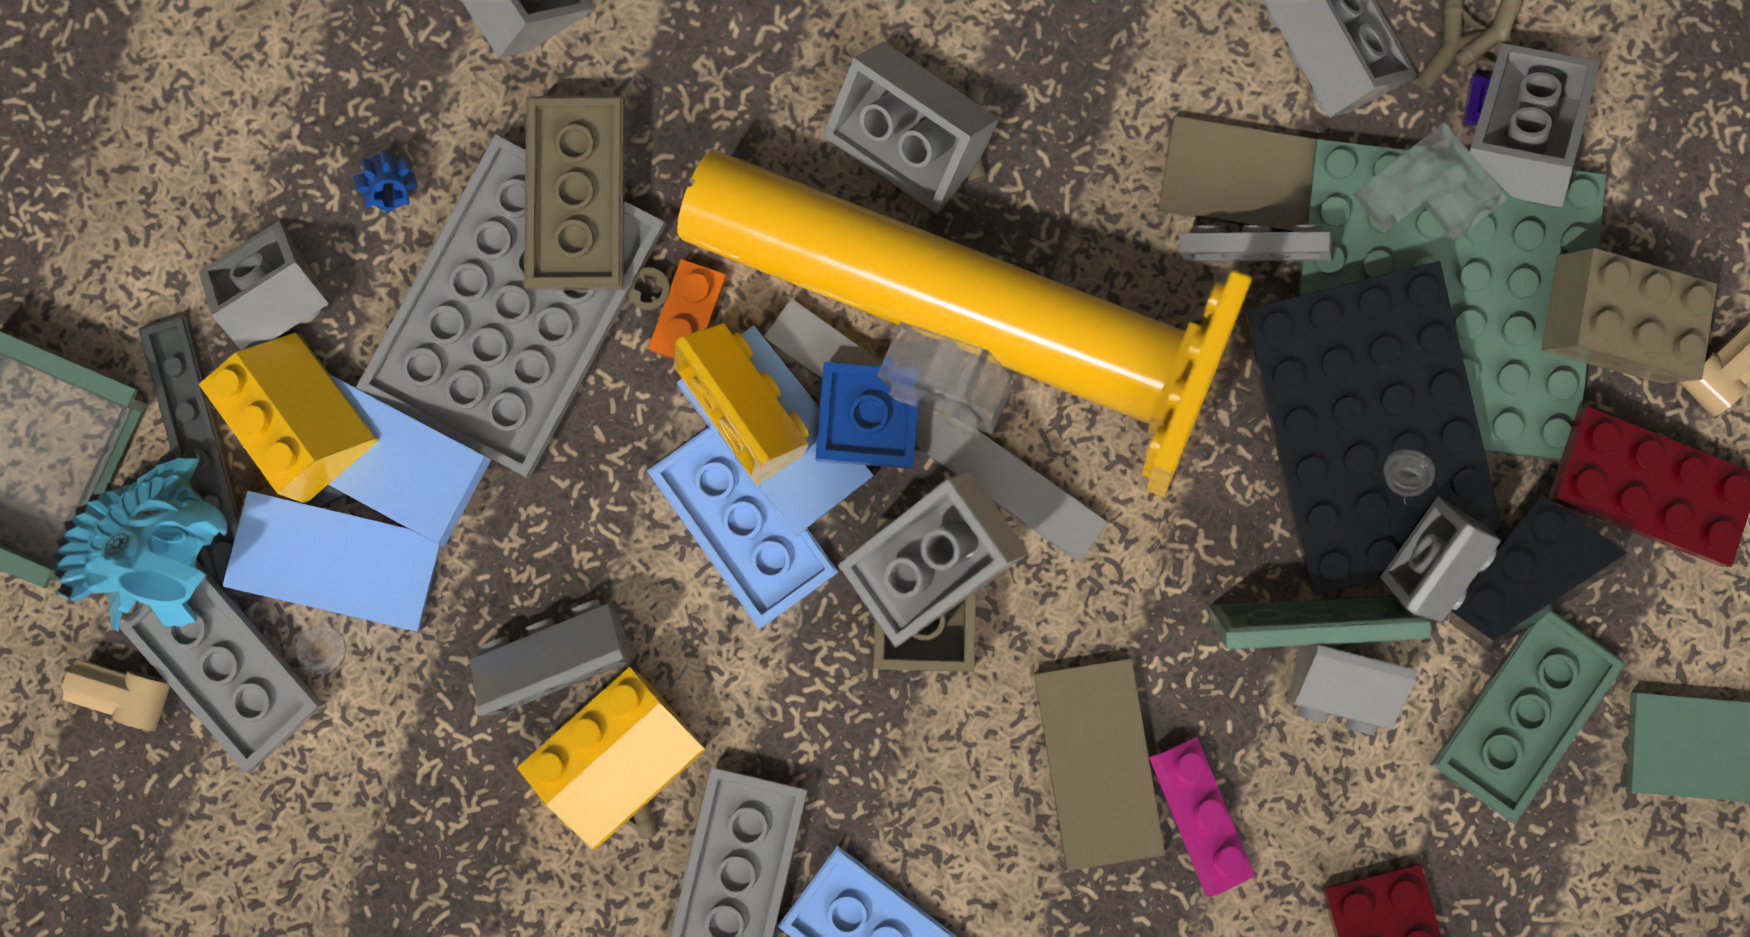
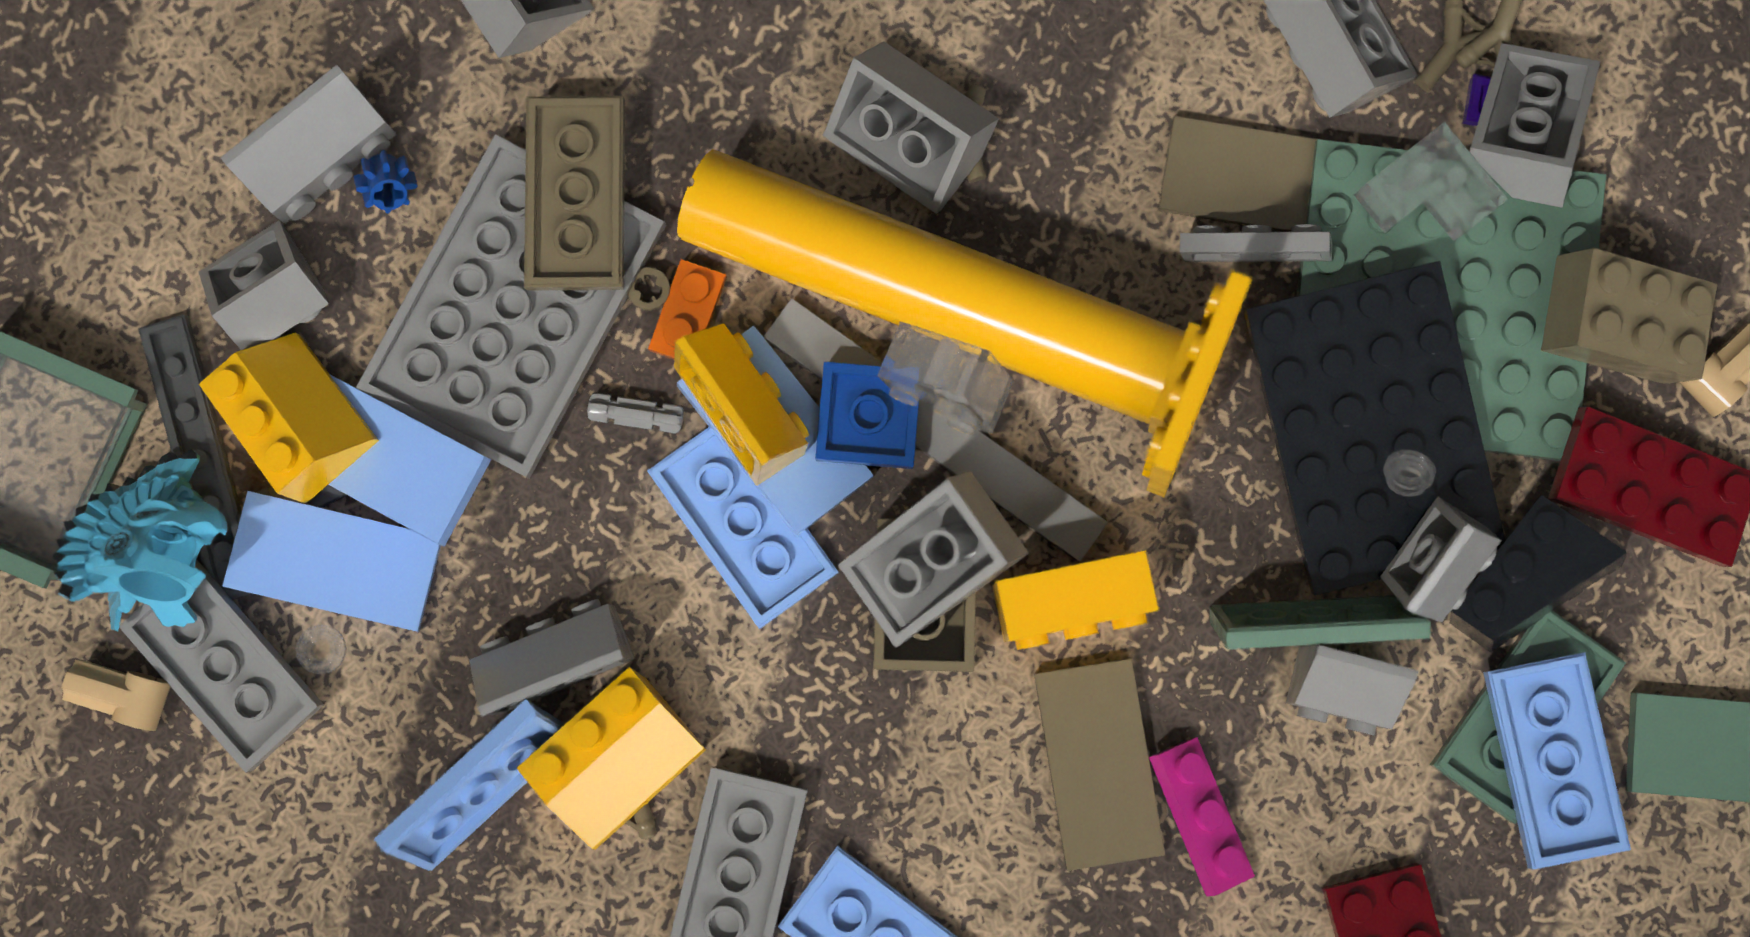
none -> light grey slope [221,65,396,224]
none -> light blue tile [374,699,565,871]
none -> light grey axle [587,392,684,434]
none -> yellow brick [992,550,1159,650]
none -> light blue tile [1483,652,1631,870]

